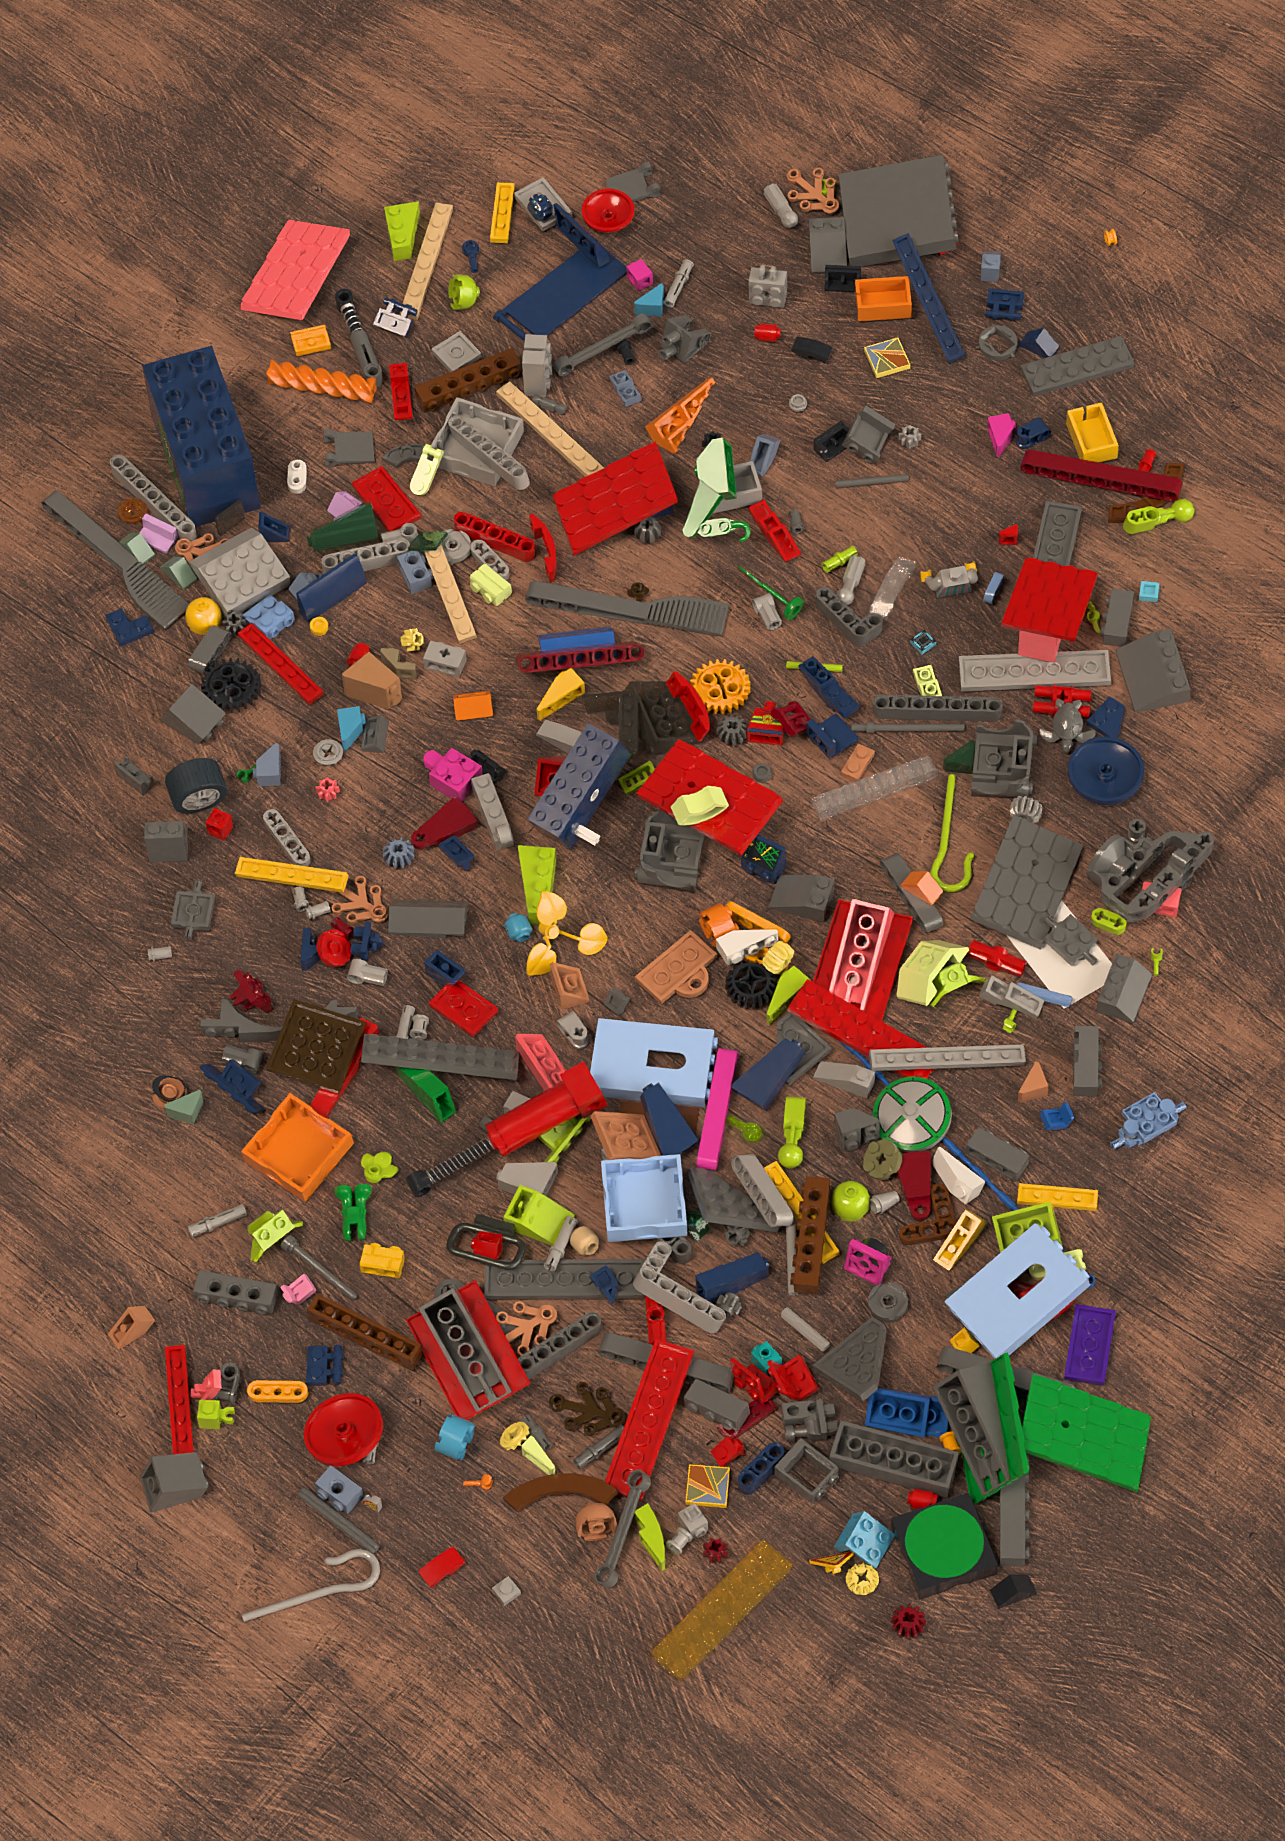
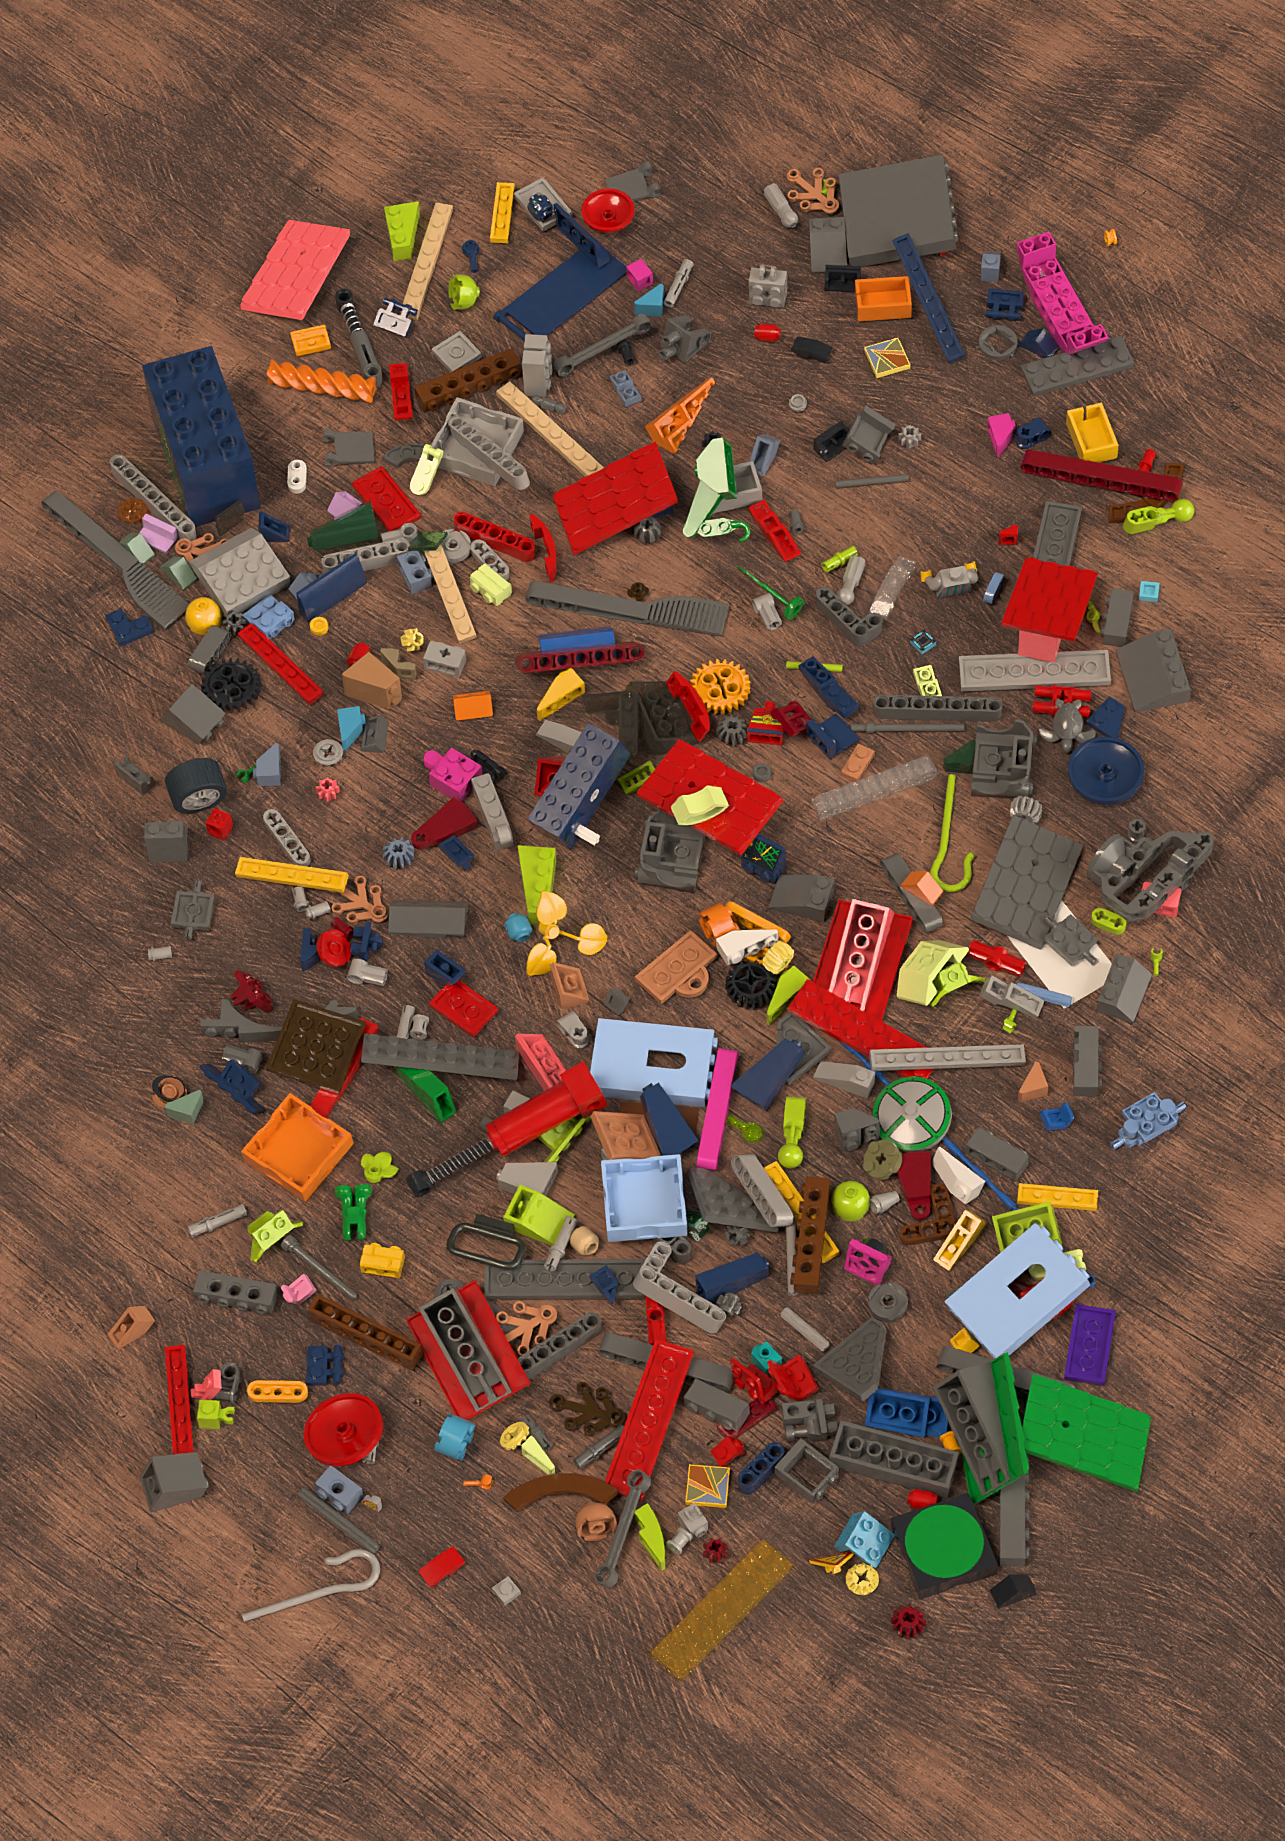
red brick [471,1231,503,1259] -> none
none -> dark pink slope [1016,232,1109,354]

